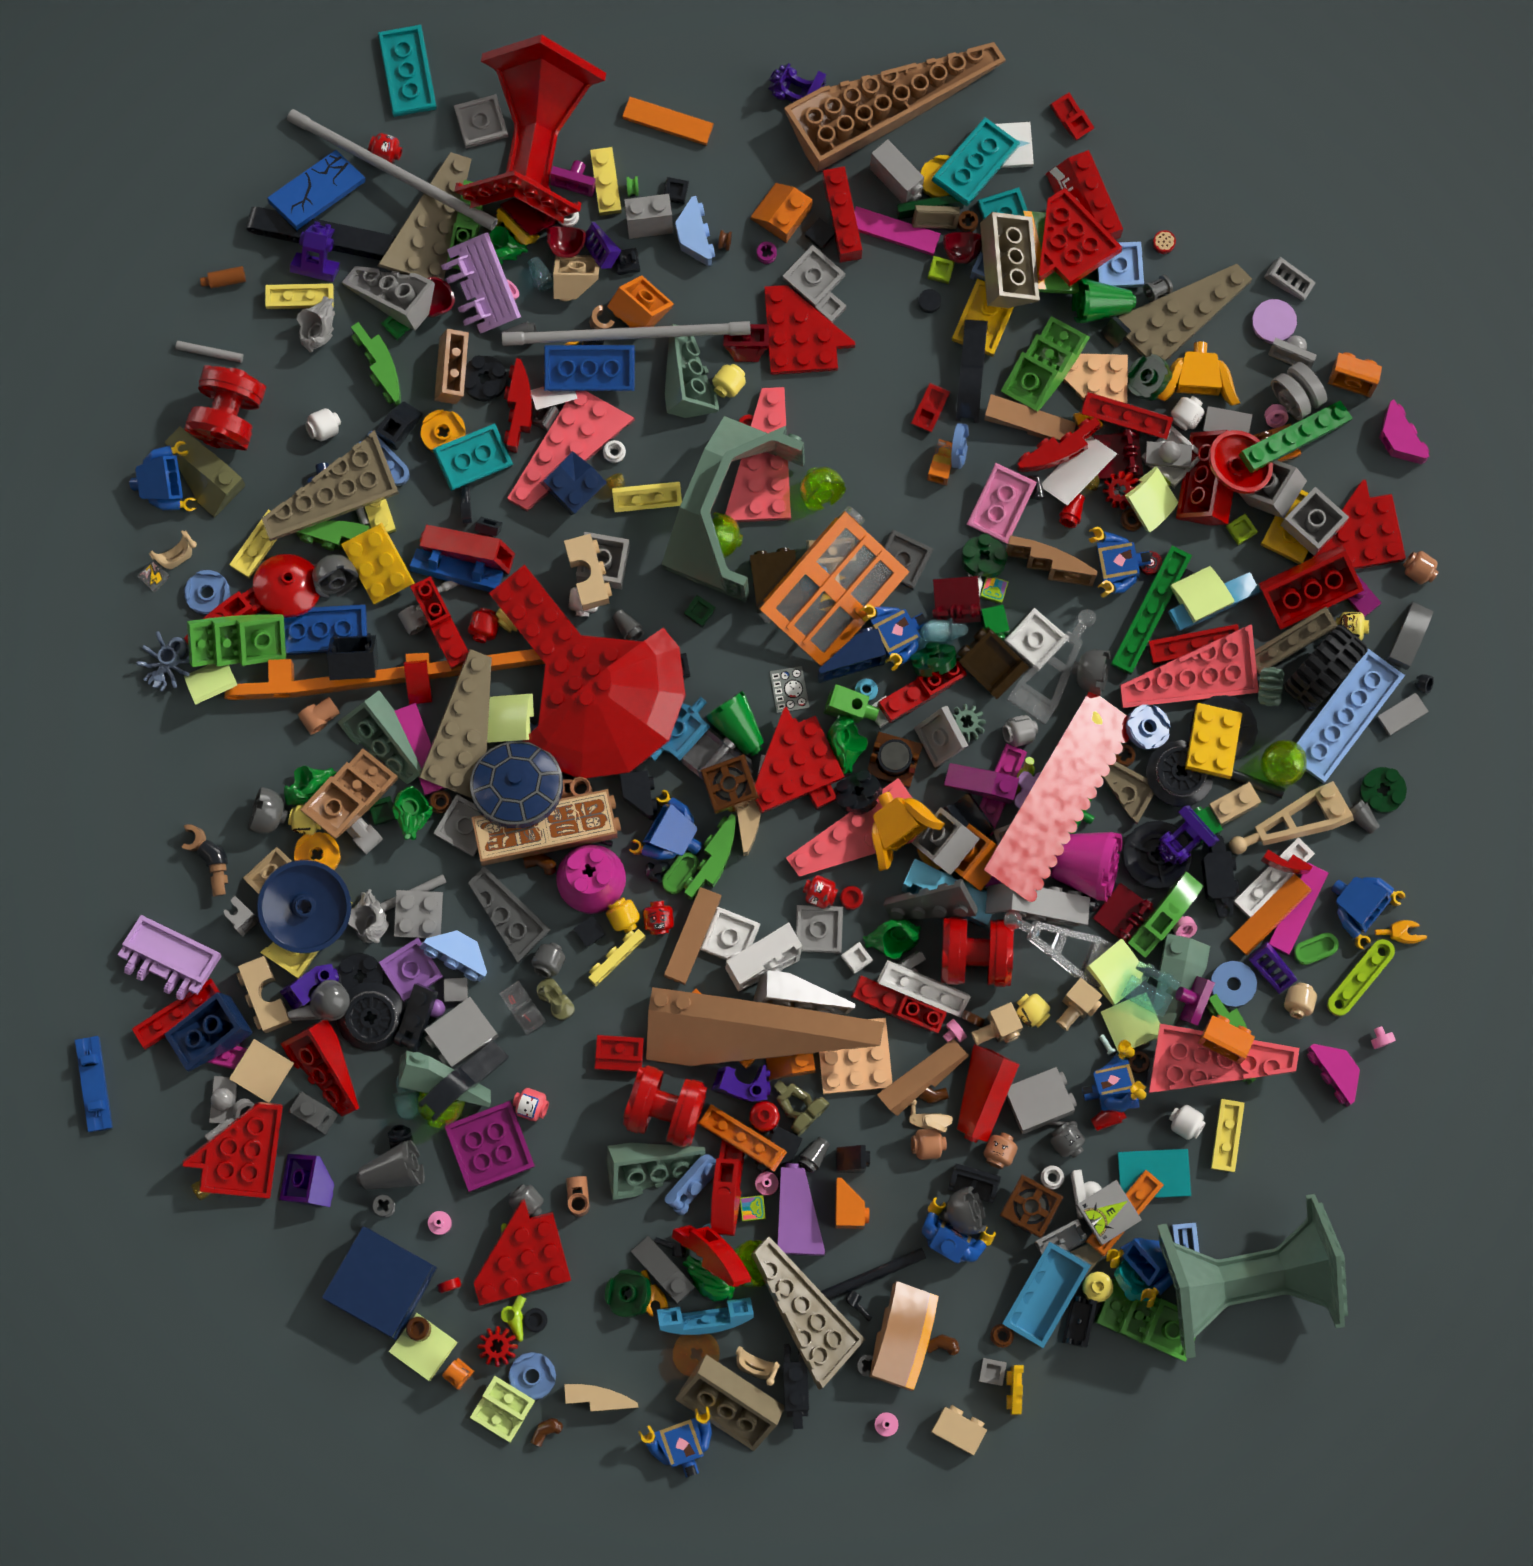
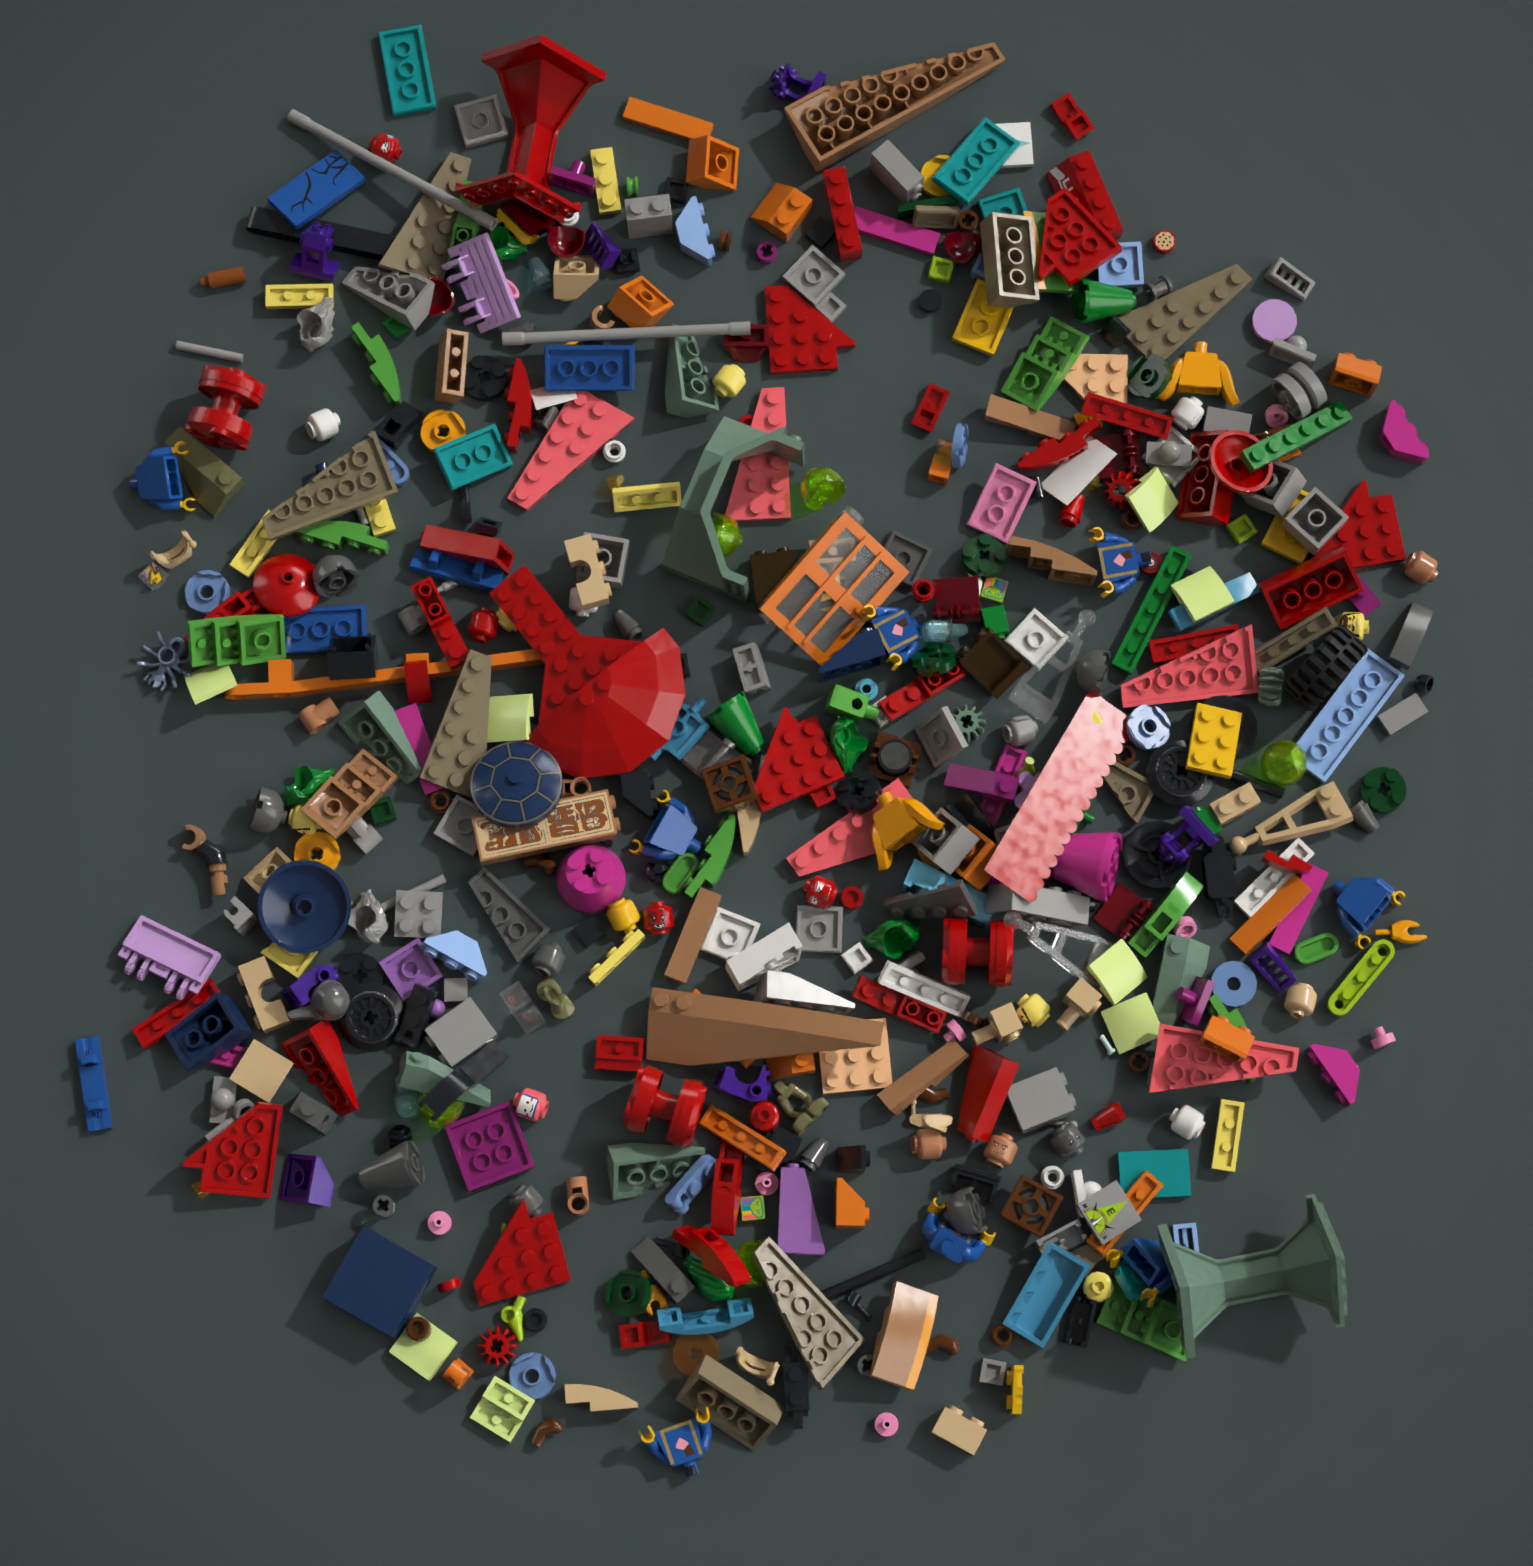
yellow plate [341,523,415,604] -> none
green hair [392,786,433,840] -> none
dark blue slope [540,451,607,515] -> none
sticker [769,666,810,713] -> none
black piece [956,320,988,423] -> none
blue torso [1082,1040,1146,1113] -> none
clear light blue plate [1121,961,1181,1018] -> none
none -> red slope [618,1320,672,1349]
none -> orange slope [686,135,739,191]
none -> light grey hinge [732,642,771,694]
none -> red cone [912,579,935,603]

